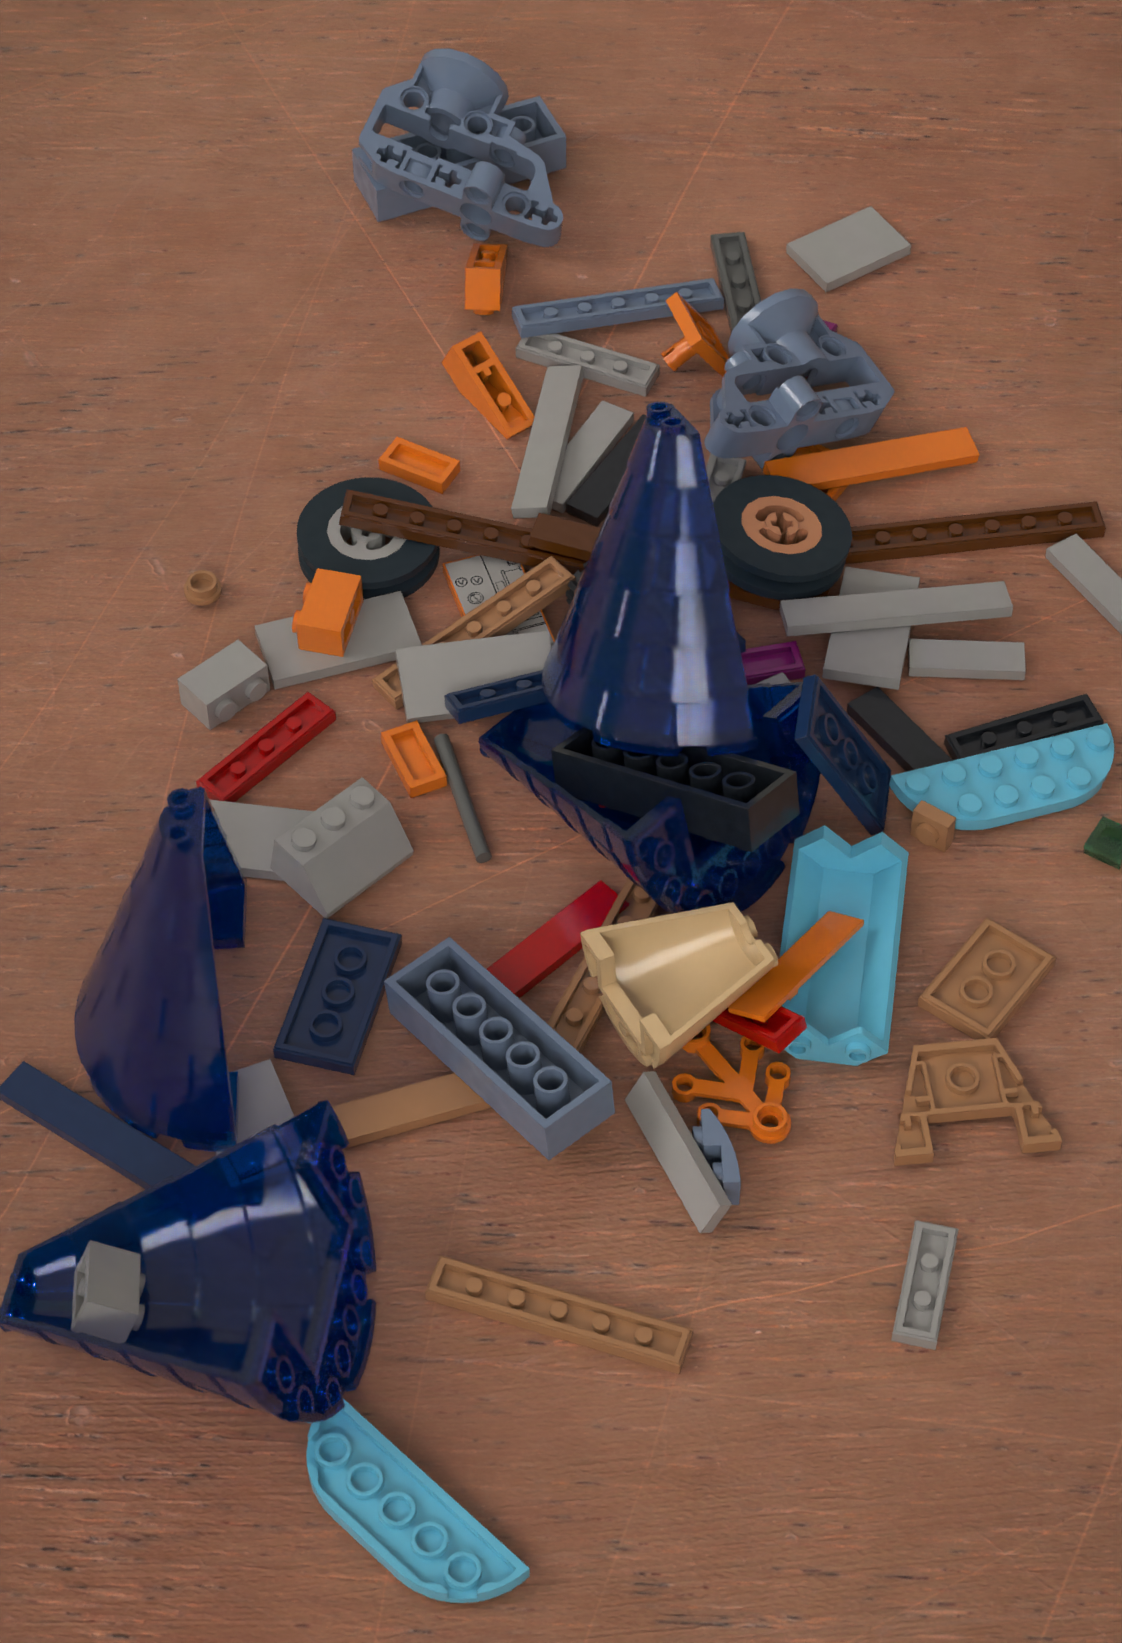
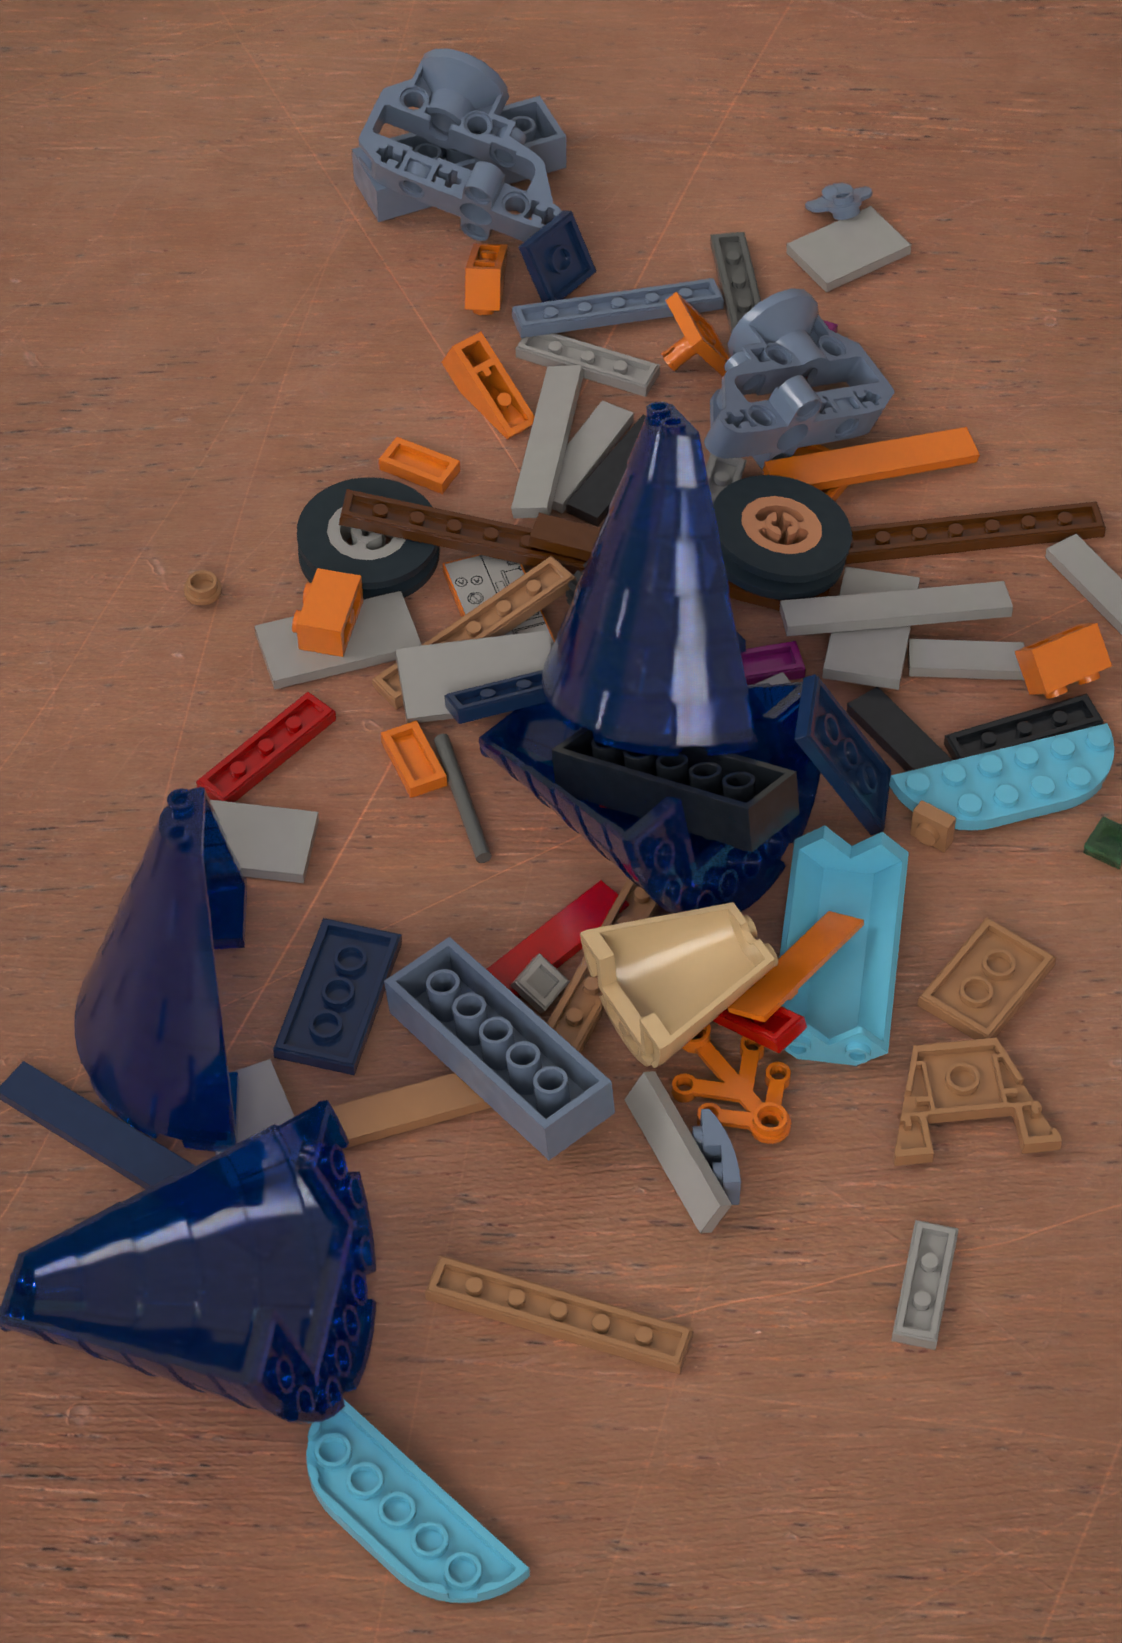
light grey brick [71,1240,146,1347] -> none
light grey brick [177,639,270,730] -> none
light grey slope [270,777,414,919] -> none
none -> light grey tile [510,953,570,1014]
none -> dark blue tile [518,210,597,302]
none -> sand blue plate [805,183,873,220]
none -> orange brick [1014,623,1112,699]

